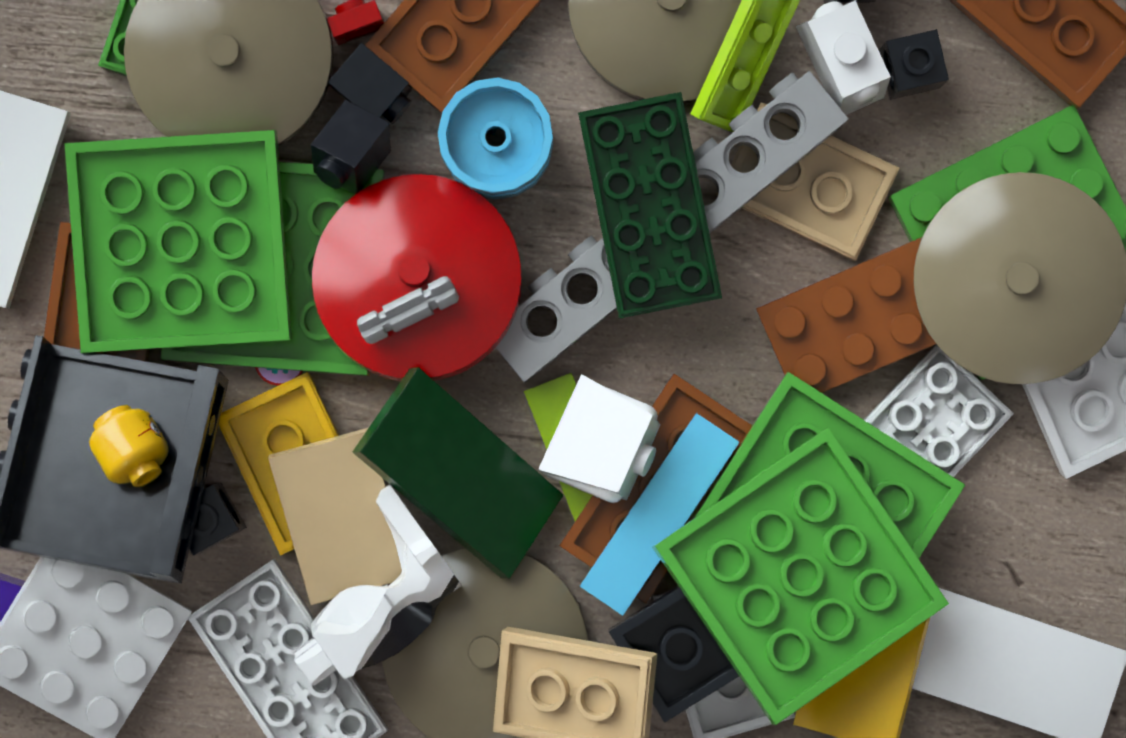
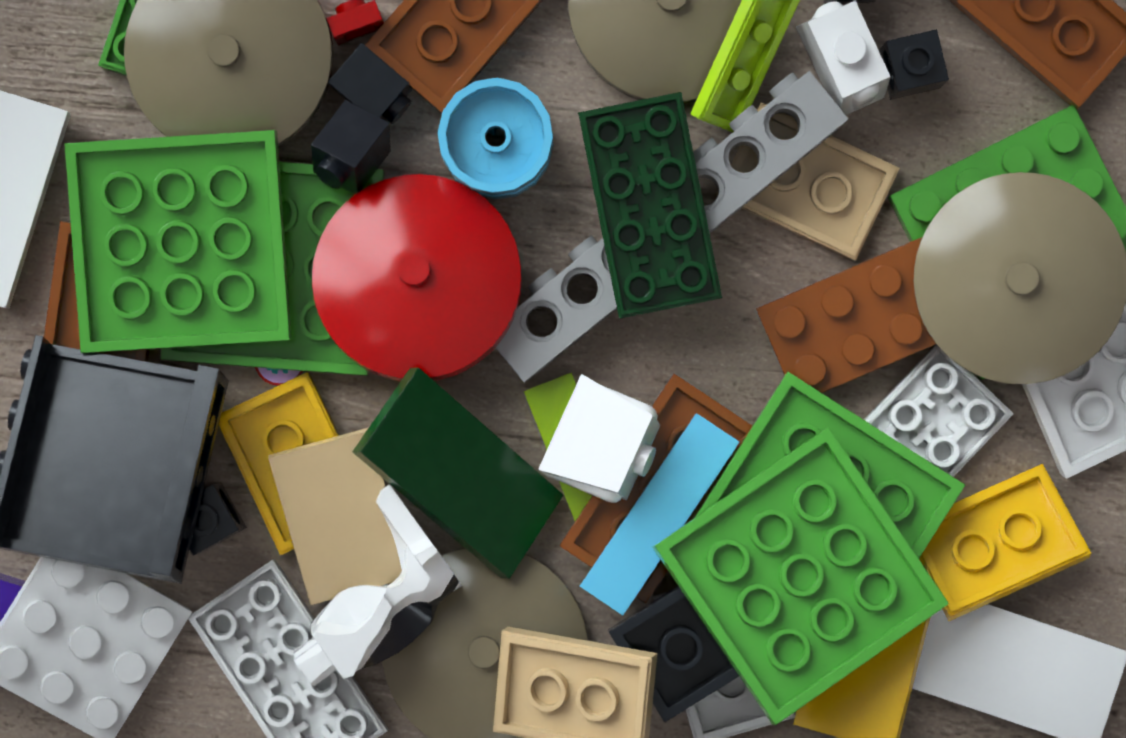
yellow head [89,405,169,487] -> none
light grey axle [357,276,459,344] -> none
none -> yellow tile [919,464,1091,621]

